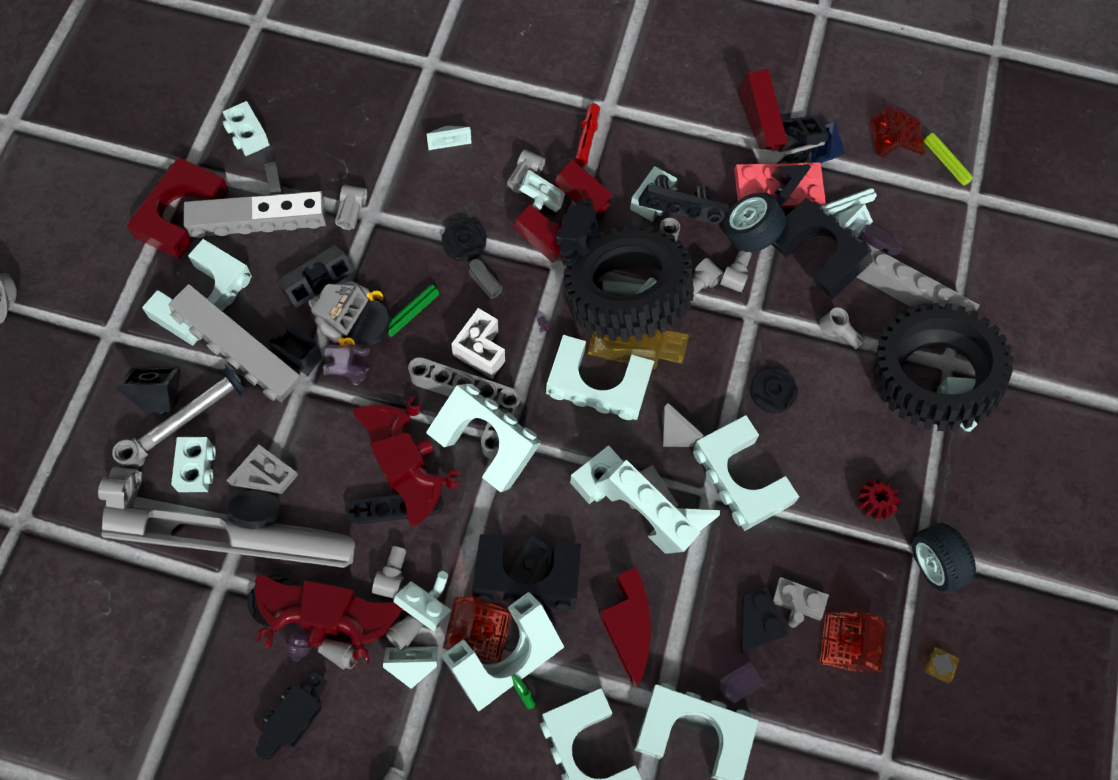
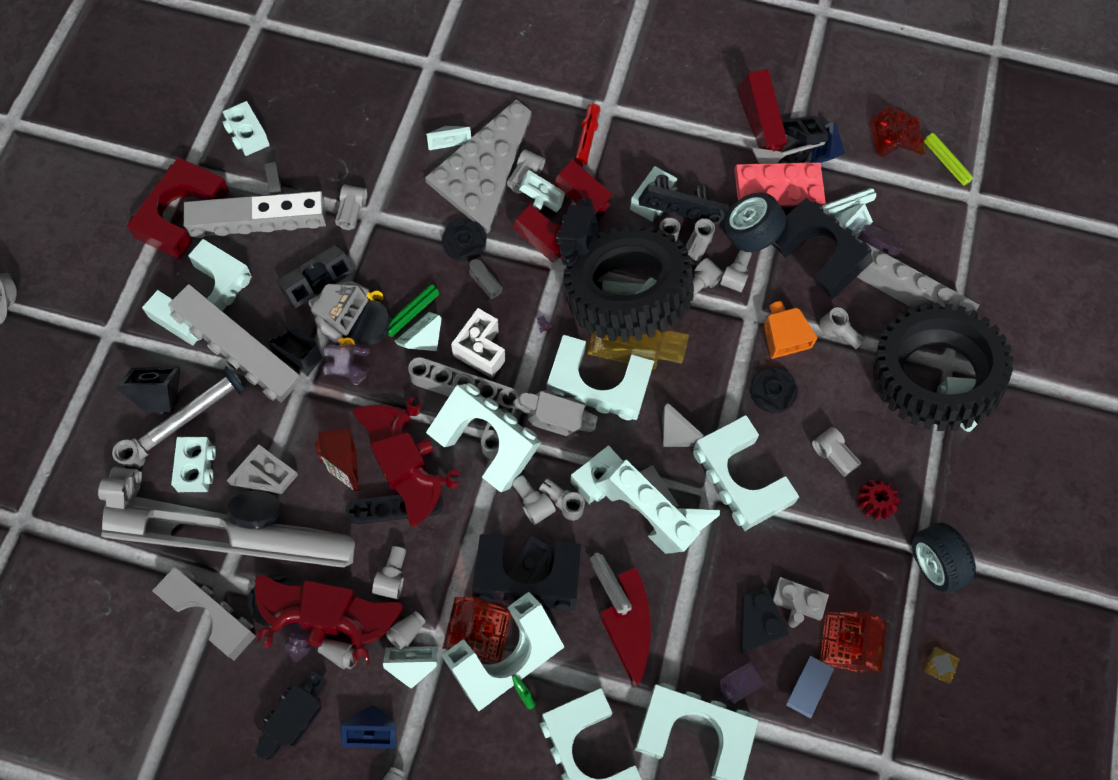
light aqua plate [393,571,451,631] -> none
black slope [771,164,811,206] -> none
none -> light grey arch [152,567,256,661]
none -> clear red slope [315,428,359,491]
none -> dark blue slope [341,706,396,749]
none -> light aqua slope [395,312,441,351]
none -> light grey wing [425,100,532,234]
none -> light grey pin [512,475,556,525]
none -> light grey hinge [513,390,597,436]
none -> light grey pin [539,478,585,521]
none -> light grey axle [589,553,632,615]
none -> light grey piece [686,219,715,266]
none -> orange torso [764,301,817,359]
none -> sand blue slope [787,656,835,718]
none -> light grey piece [812,427,861,477]

